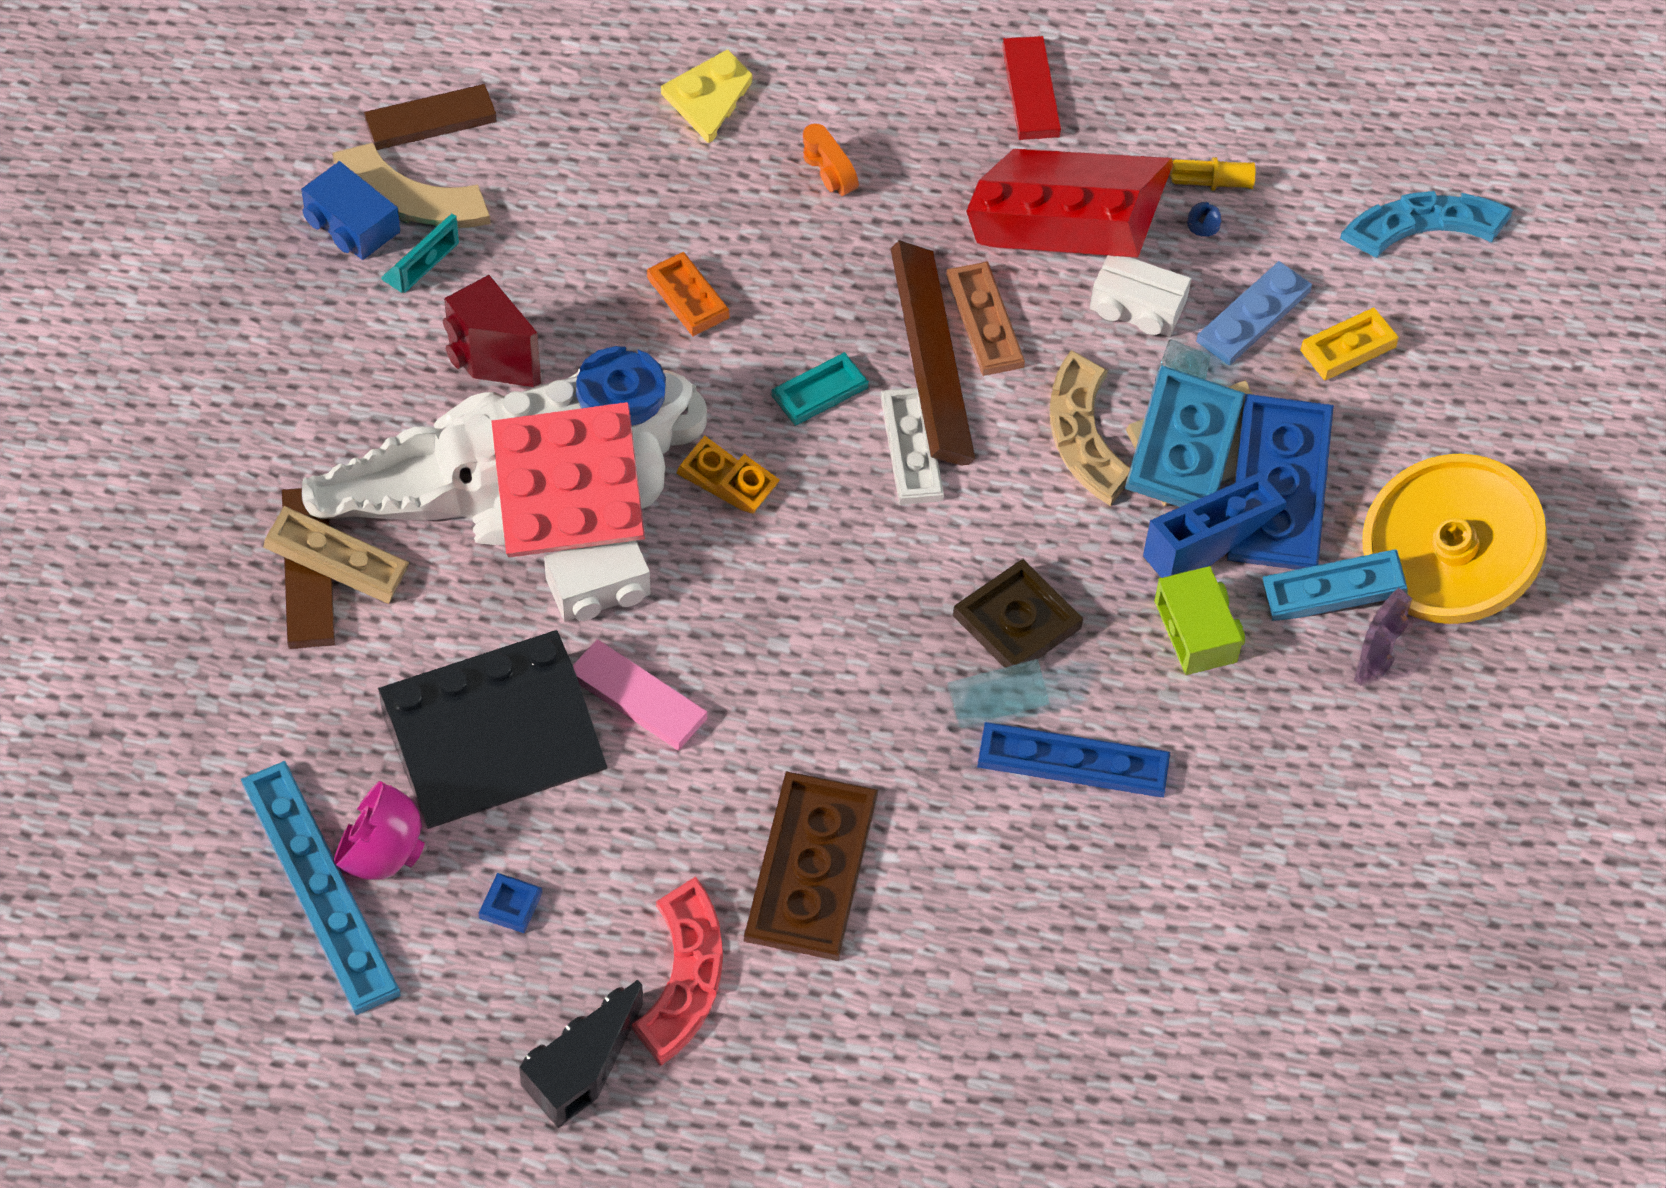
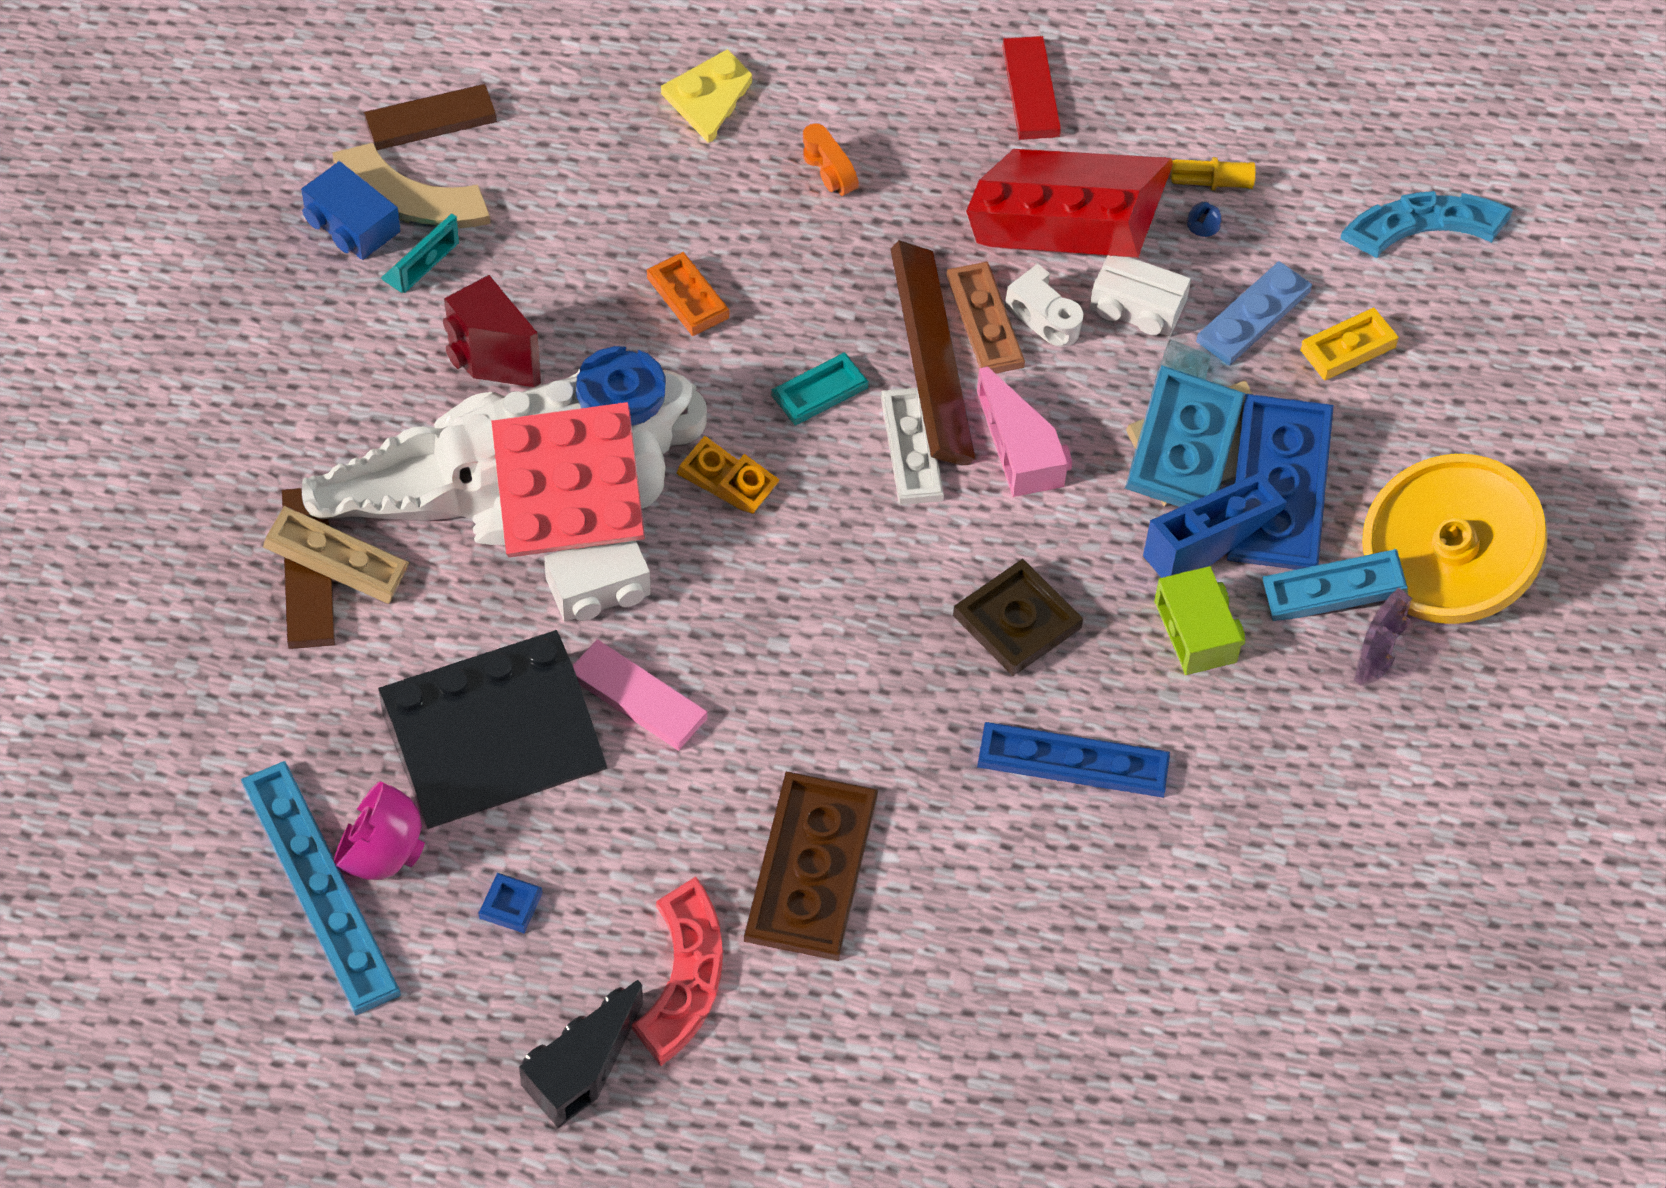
clear light blue tile [947,659,1050,728] -> none
tan tile [1050,350,1130,506] -> none
none -> bright pink slope [977,367,1072,497]
none -> white leg [1005,263,1084,347]

